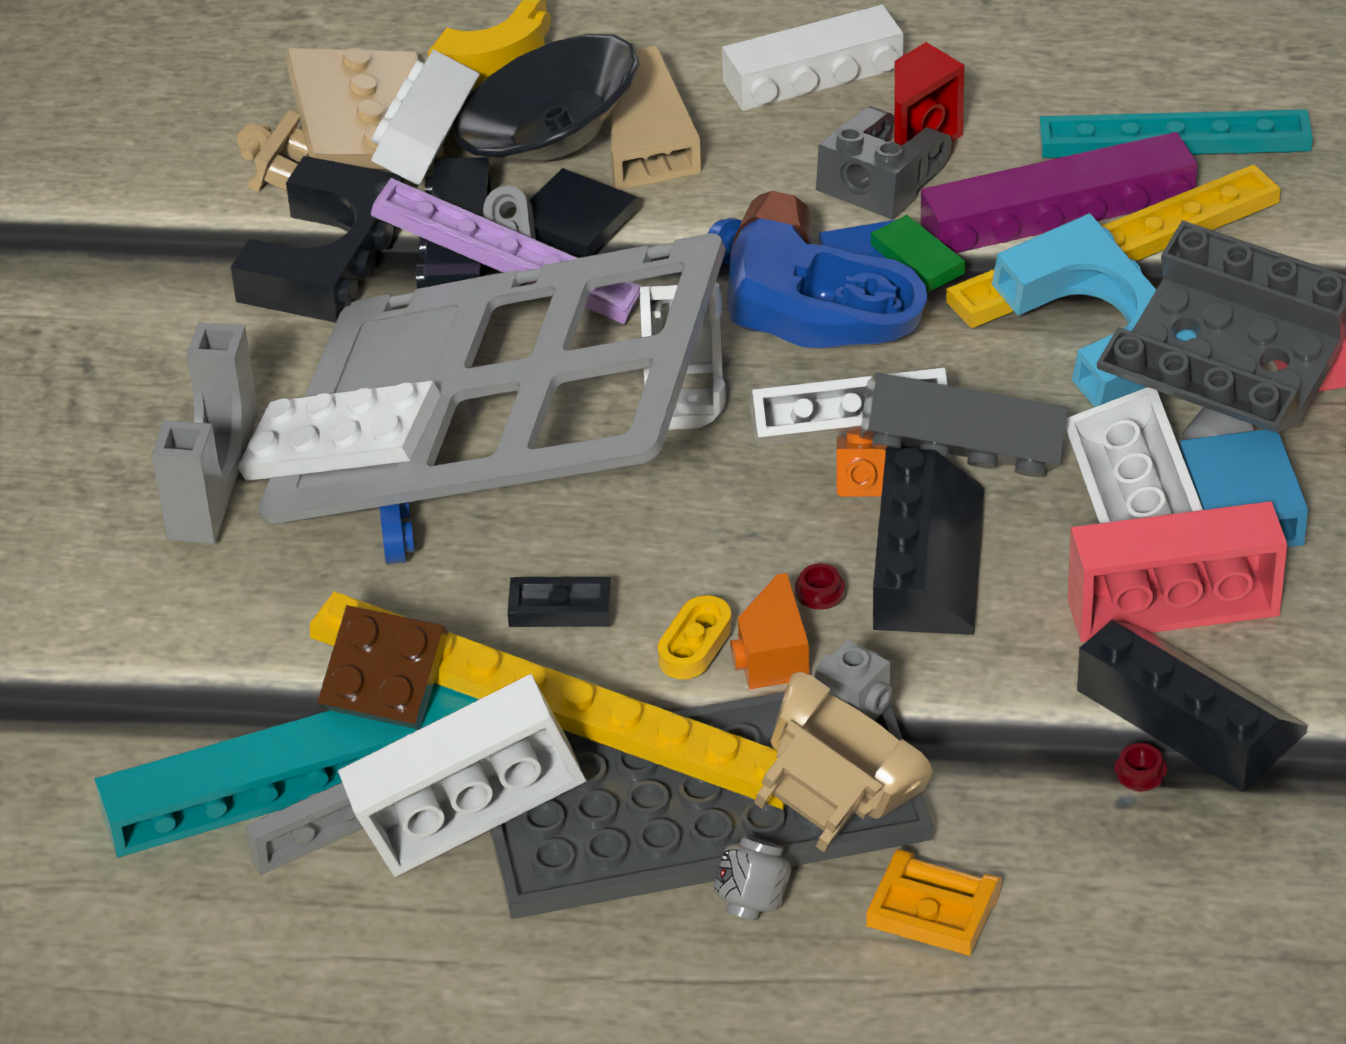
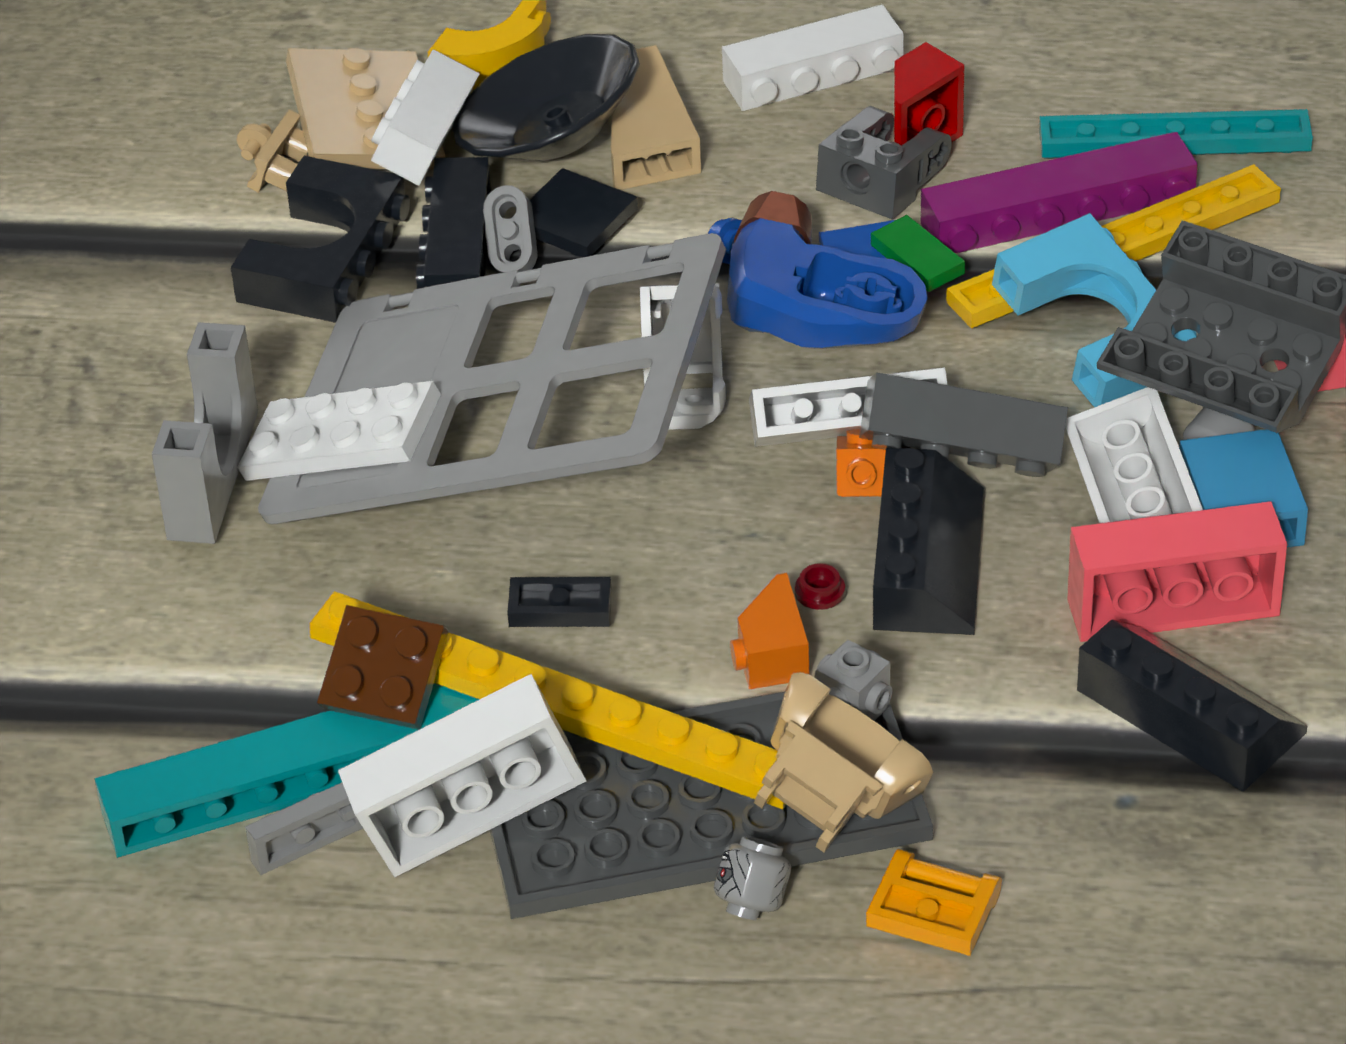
lavender tile [371,178,643,325] -> none
blue plate [379,502,414,565] -> none
yellow plate [657,595,732,679] -> none
dark red plate [1114,743,1167,792] -> none

